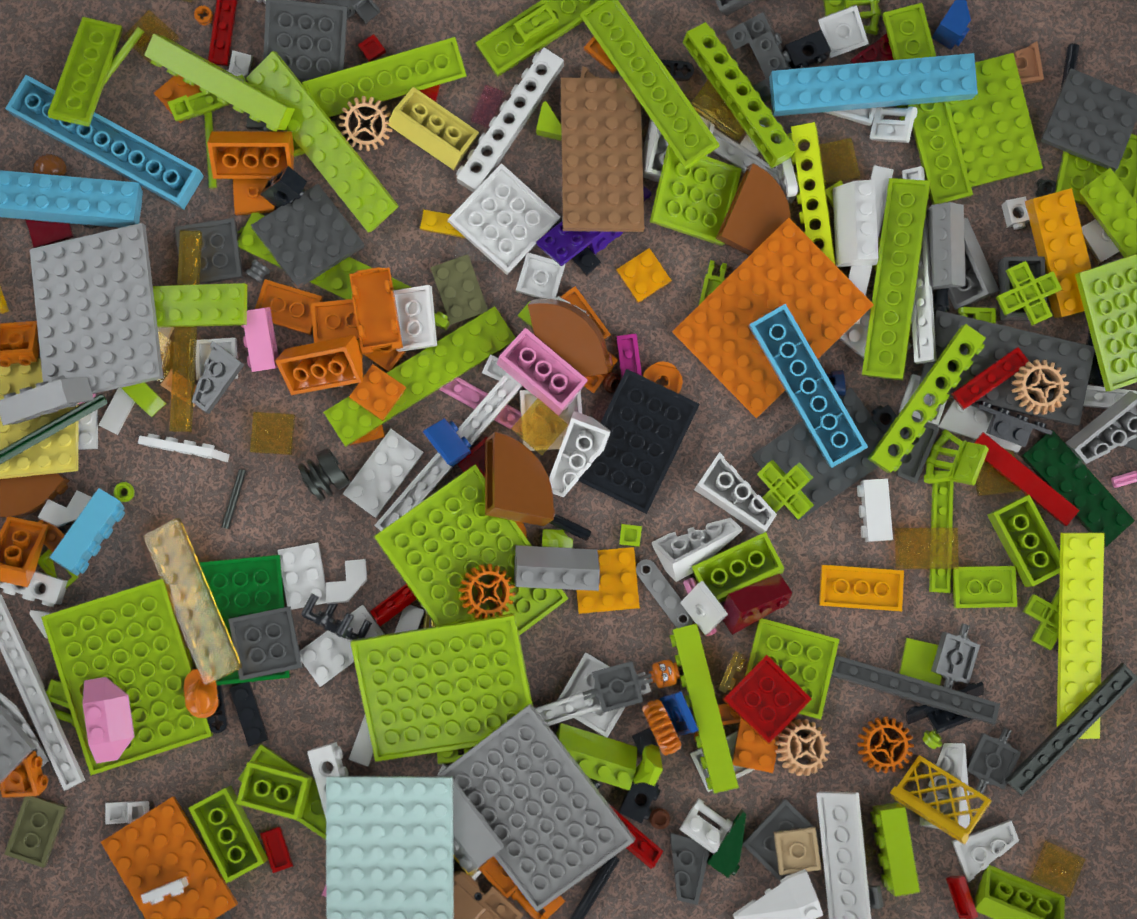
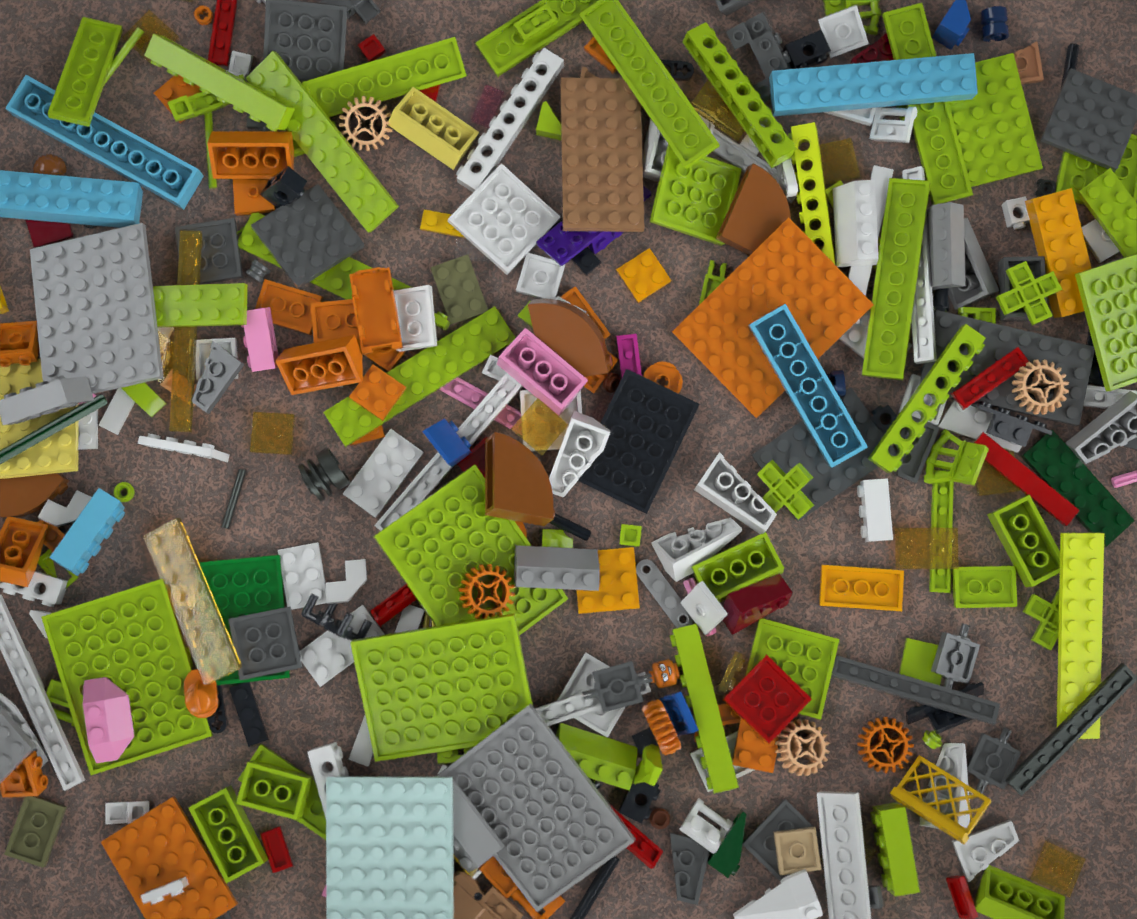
none -> dark blue wheel [981,6,1009,42]

